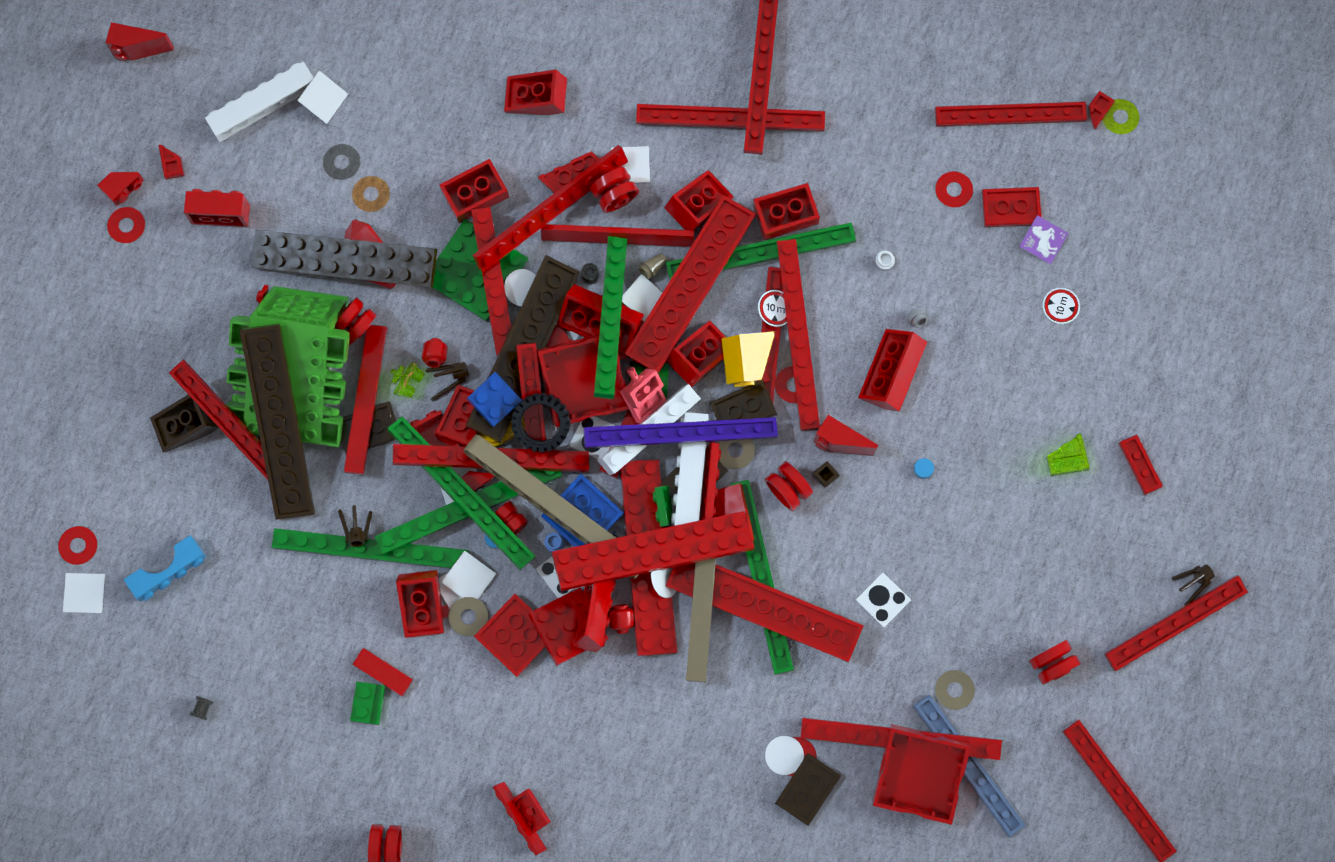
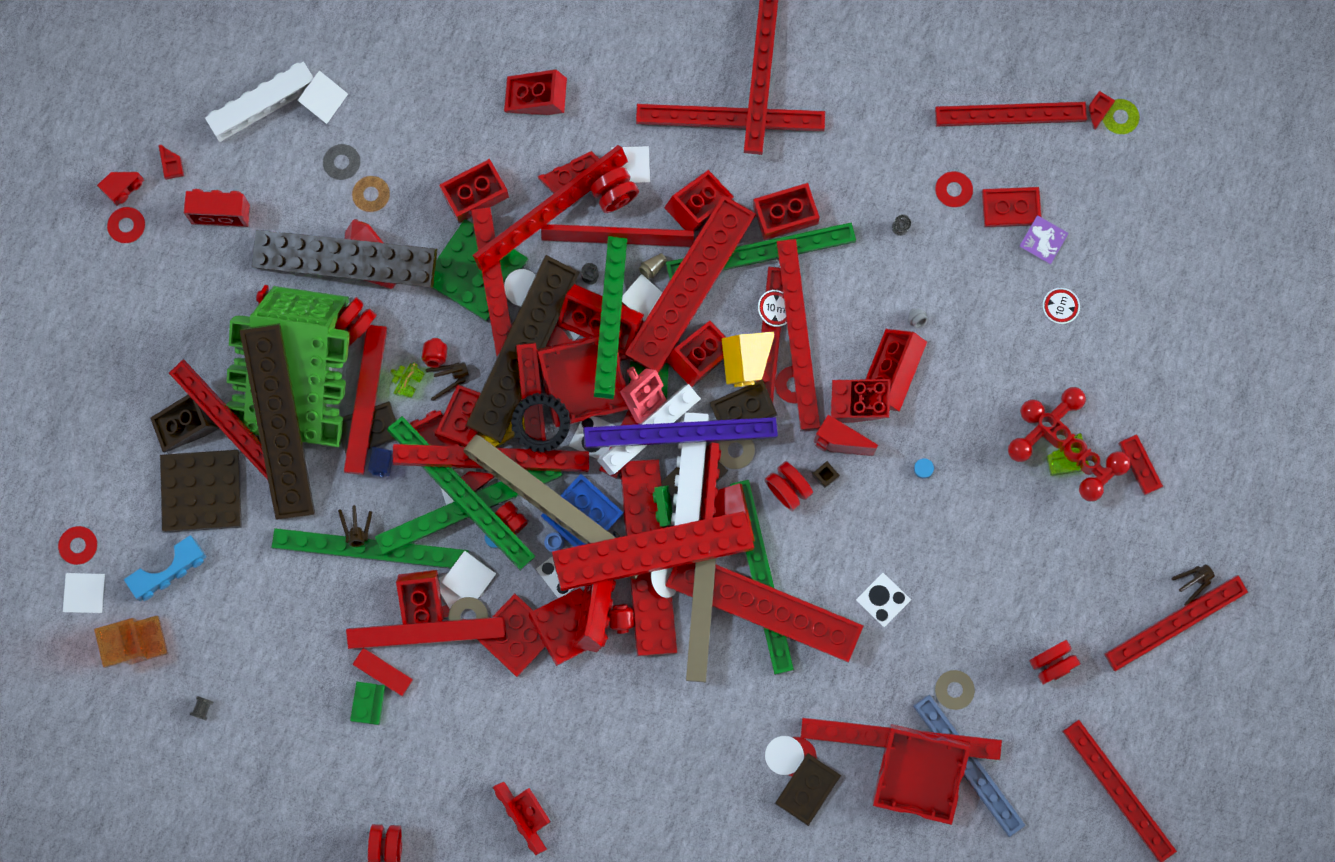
red slope [105,22,174,61] -> none
blue plate [466,372,522,427] -> none
white plate [875,251,895,270] -> none
none -> clear orange bracket [94,615,168,668]
none -> dark brown plate [160,449,242,533]
none -> red tile [346,616,505,649]
none -> clear blue brick [368,447,393,478]
none -> red slope [831,379,890,423]
none -> clear smoke bush [892,214,911,236]
none -> red piece [1008,387,1131,502]

